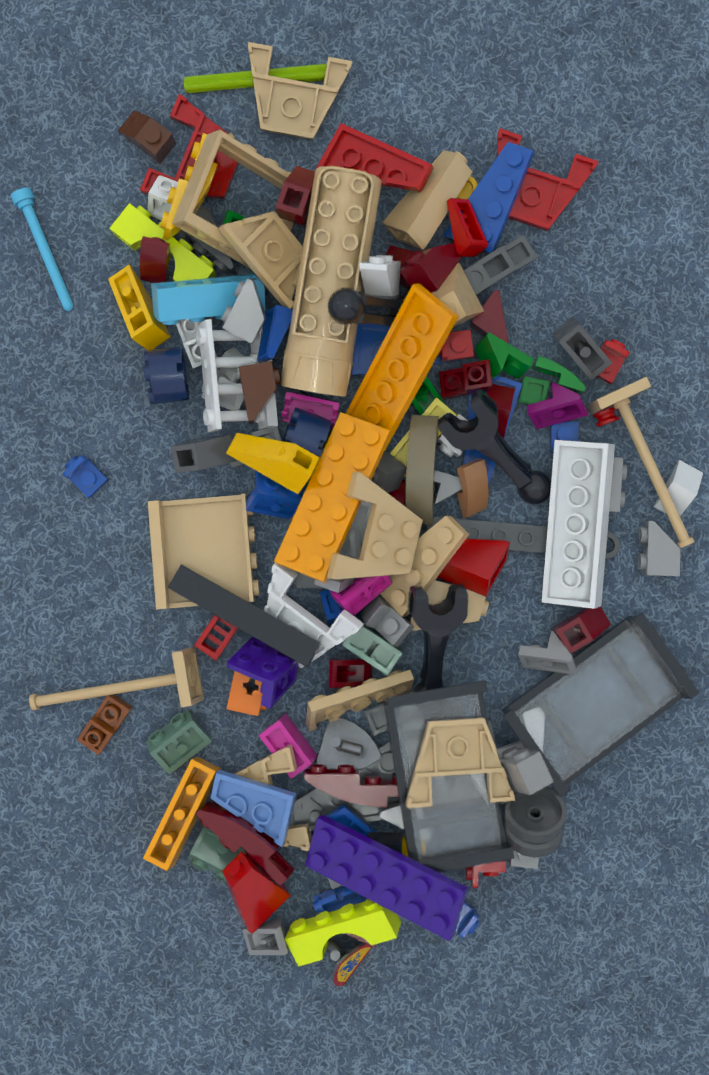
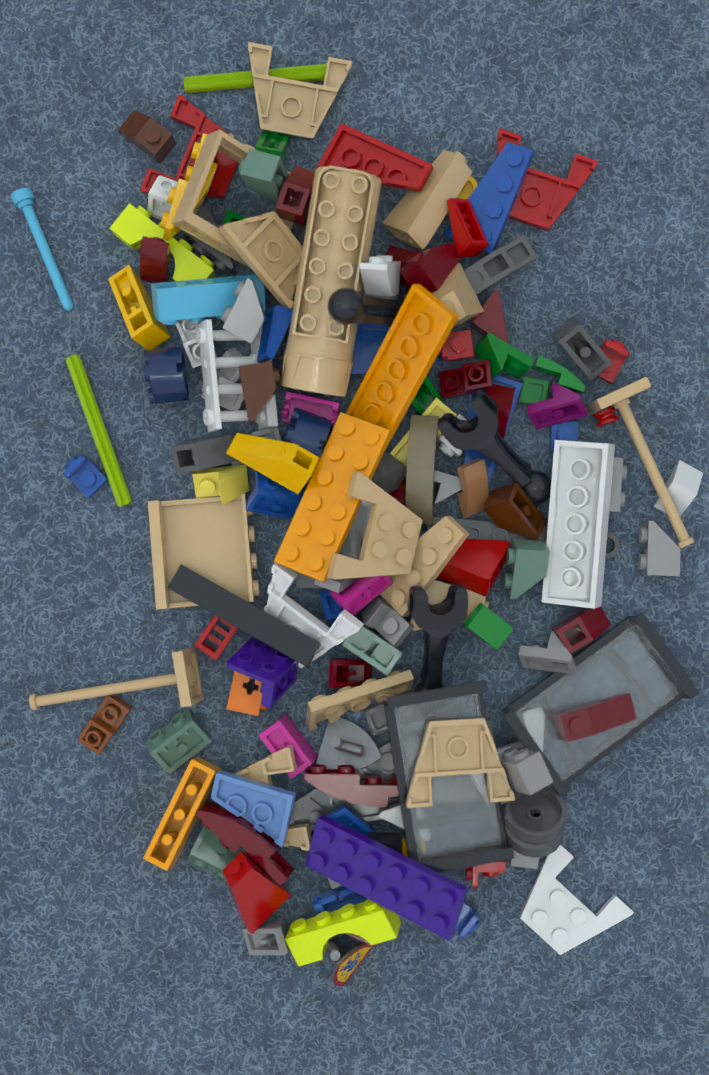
none -> lime axle [66,354,132,507]
none -> light yellow slope [192,465,250,505]
none -> sand green slope [239,149,289,204]
none -> green slope [255,131,290,164]
none -> green slope [464,602,514,650]
none -> reddish brown slope [483,482,547,540]
none -> sand green slope [503,539,550,599]
none -> white wing [519,844,634,955]
none -> dark red slope [552,692,637,742]

